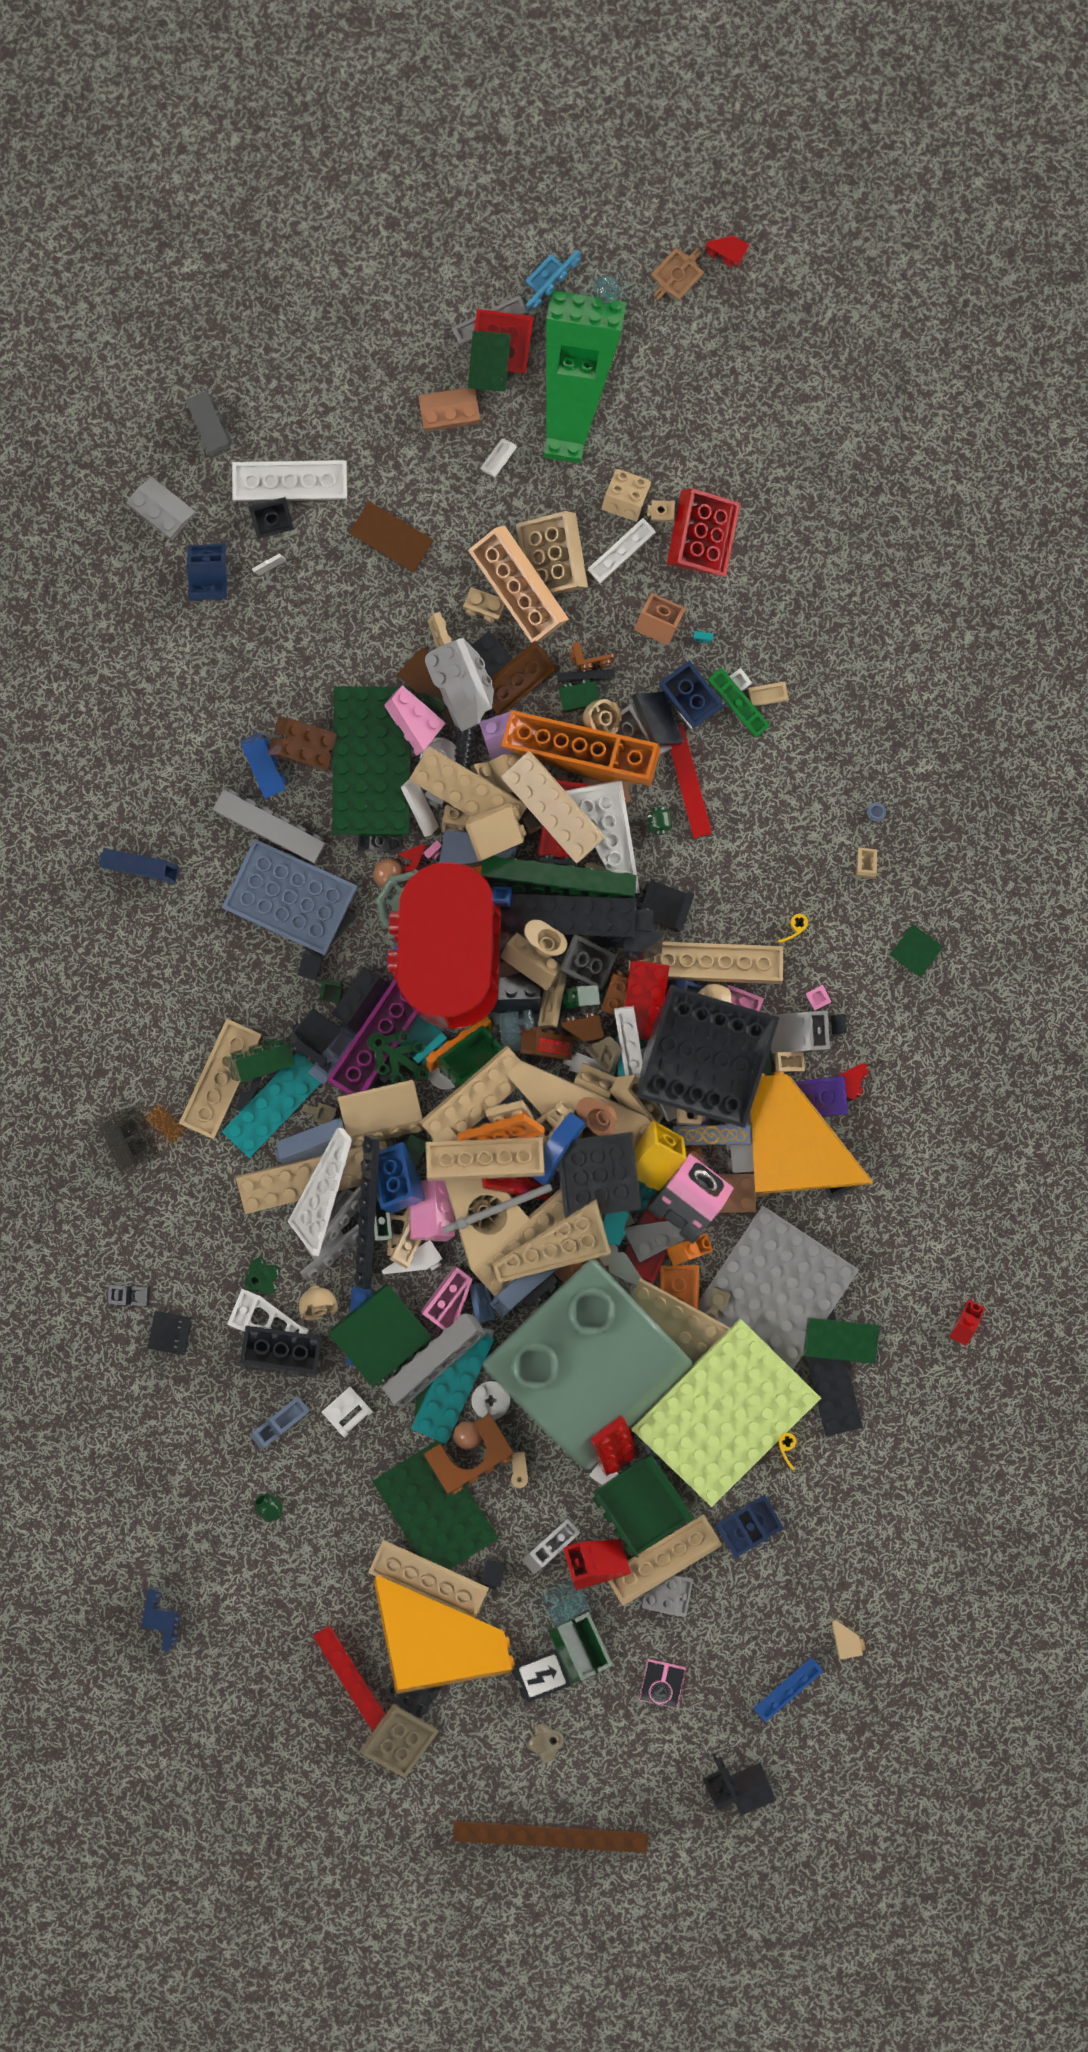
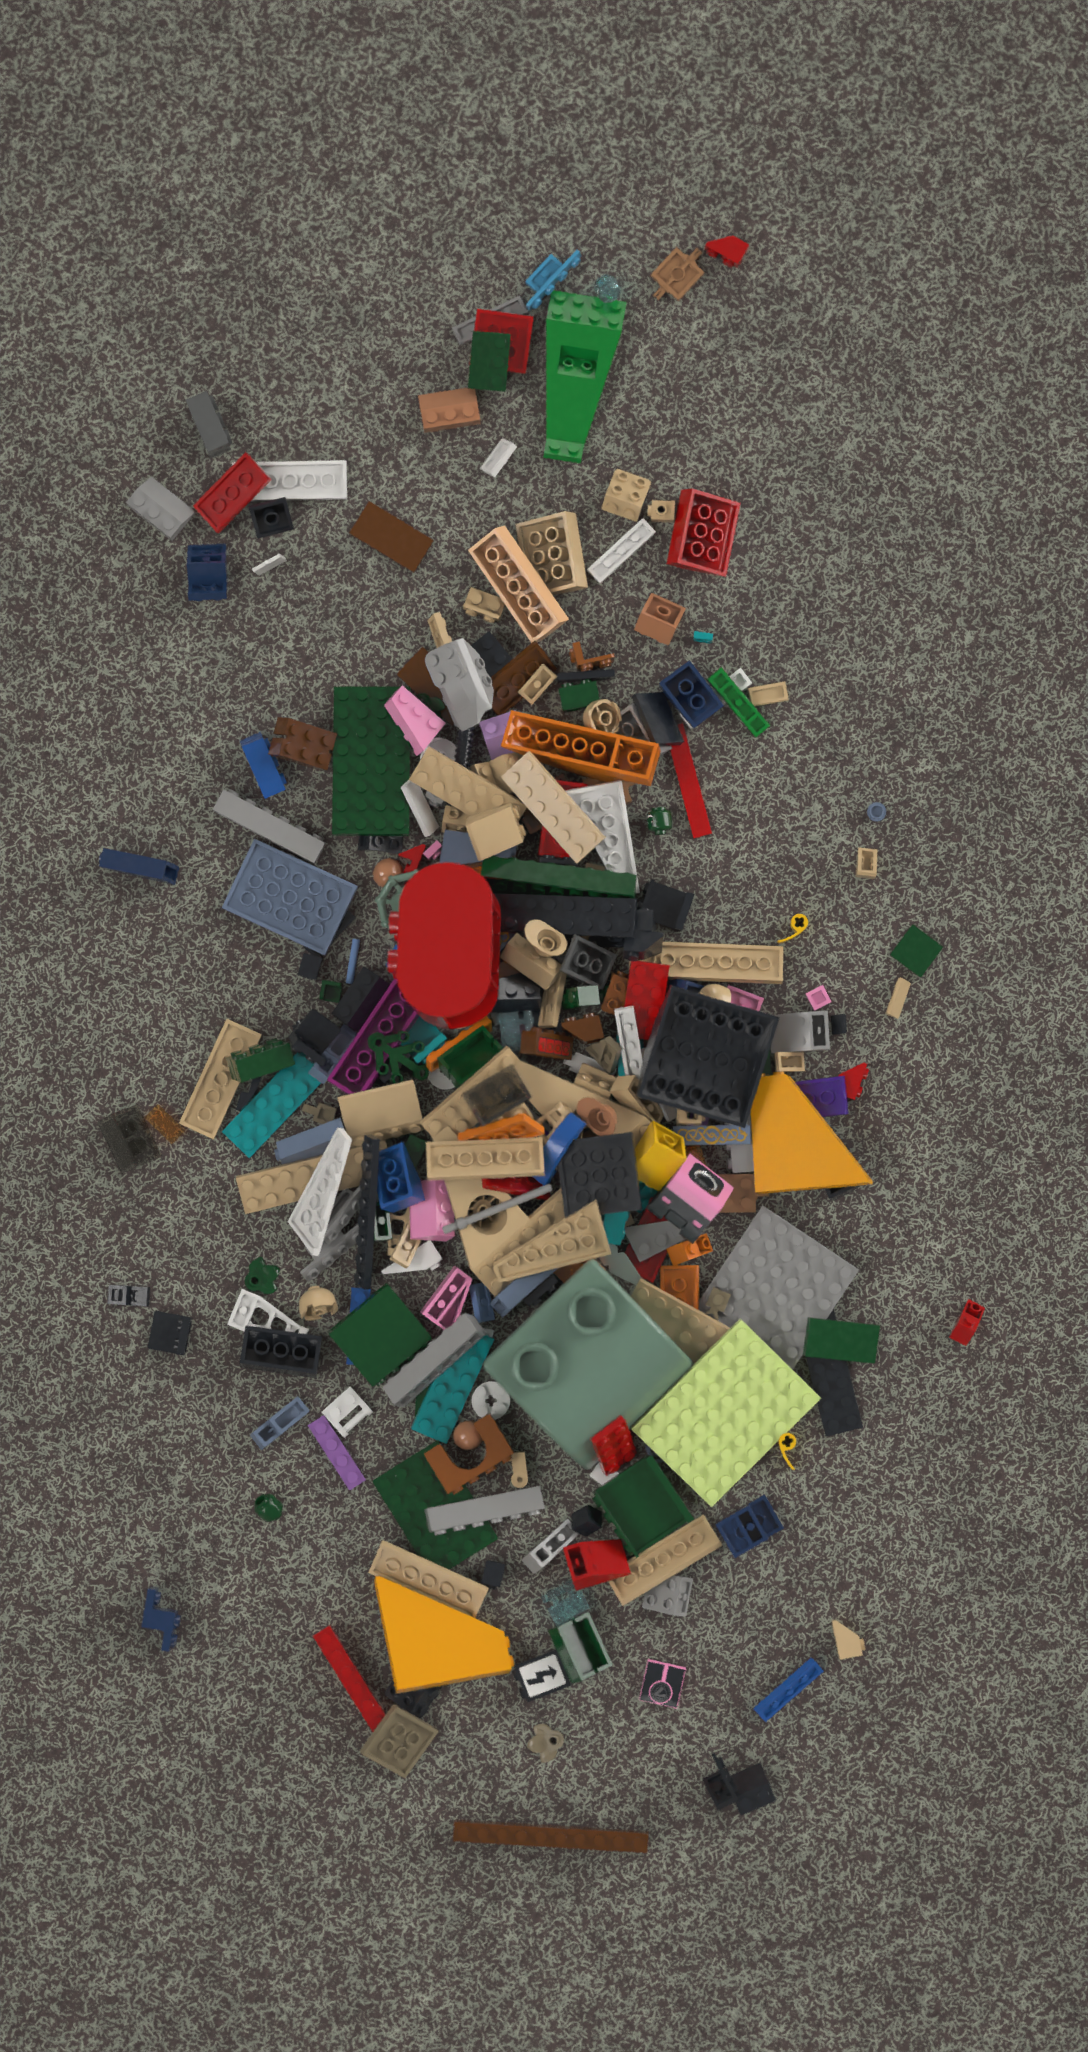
blue tile [492,886,512,907] -> none
none -> red tile [193,452,272,534]
none -> medium lavender plate [308,1415,366,1490]
none -> medium blue piece [346,939,360,984]
none -> light grey brick [425,1486,545,1535]
none -> clear smoke slope [461,1064,532,1127]
none -> tan slope [518,664,557,705]
none -> black panel [572,1505,602,1537]
none -> tan slope [886,978,911,1019]

